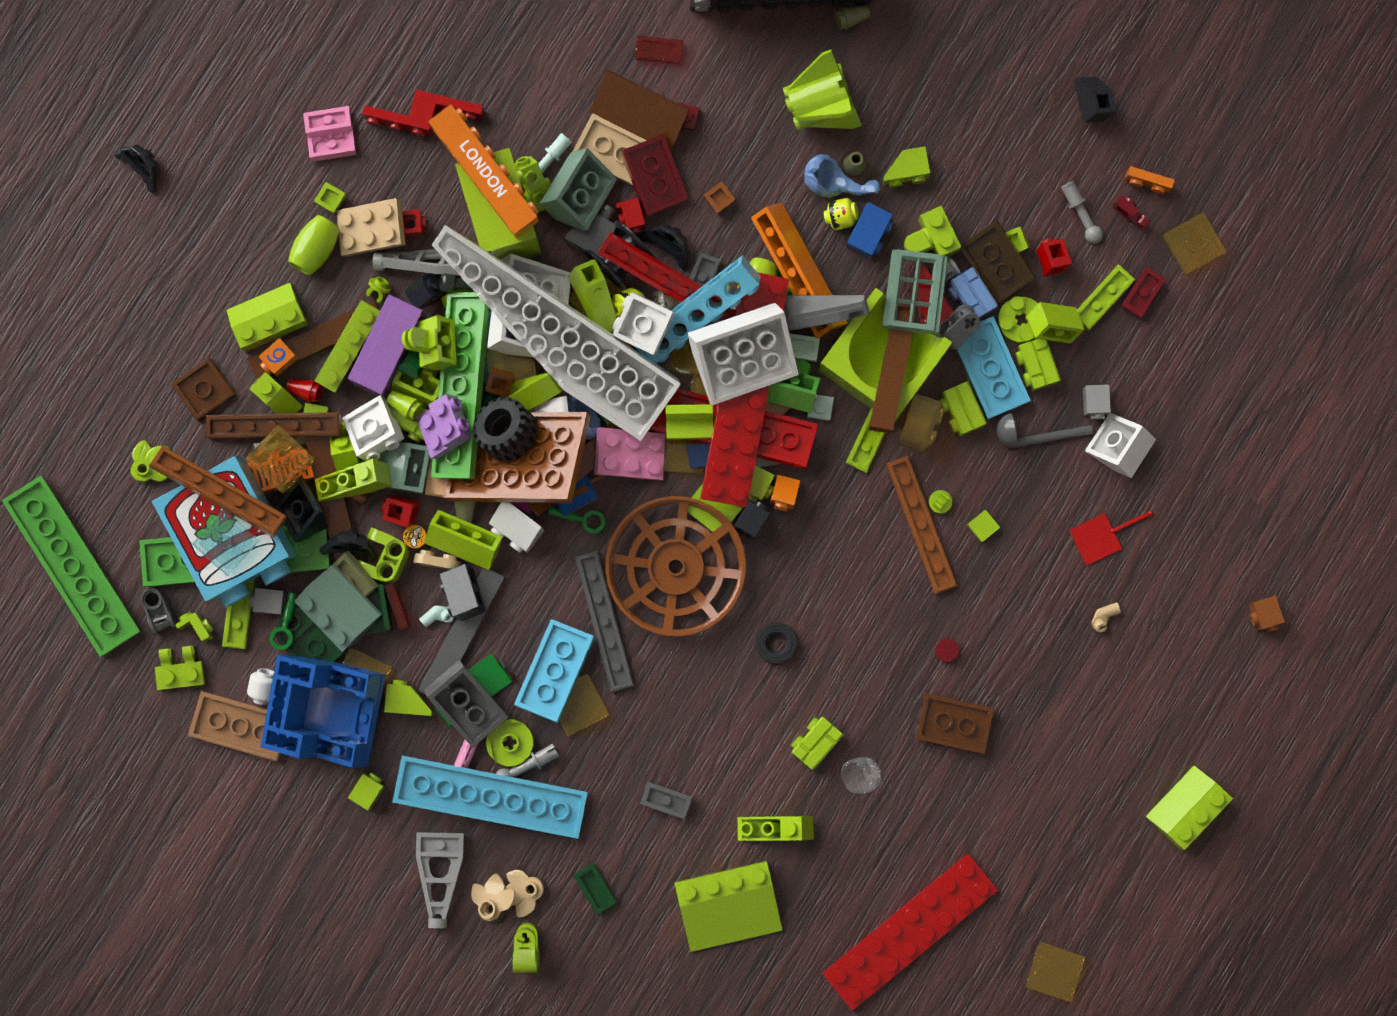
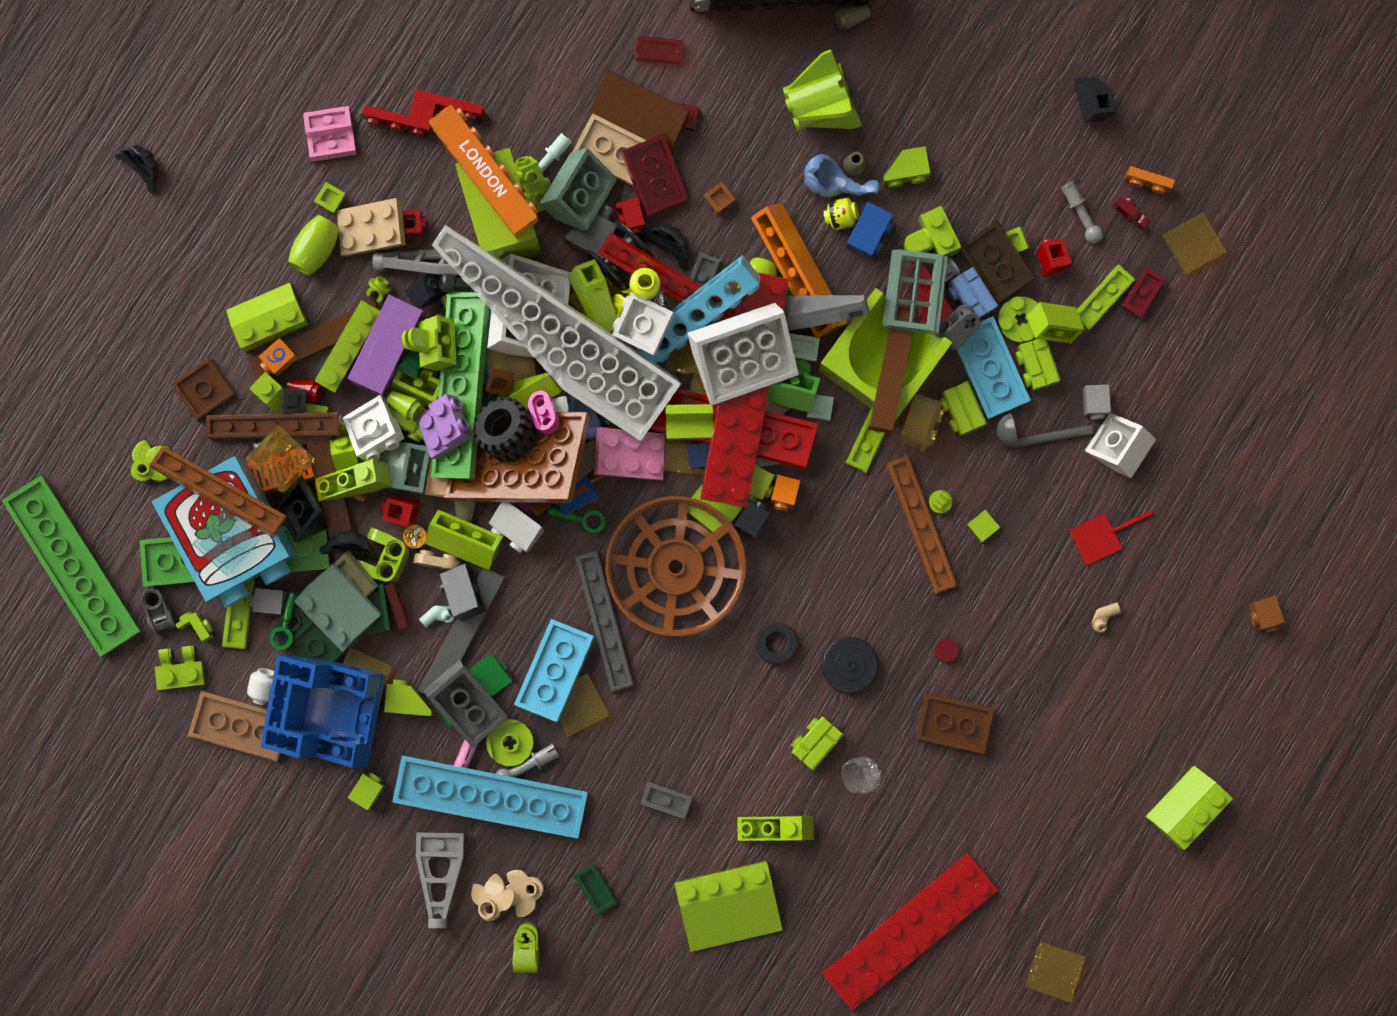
none -> pearl dark grey plate [280,388,306,413]
none -> dark pink plate [528,391,559,434]
none -> neon yellow head [629,268,660,300]
none -> black wheel [822,637,878,694]

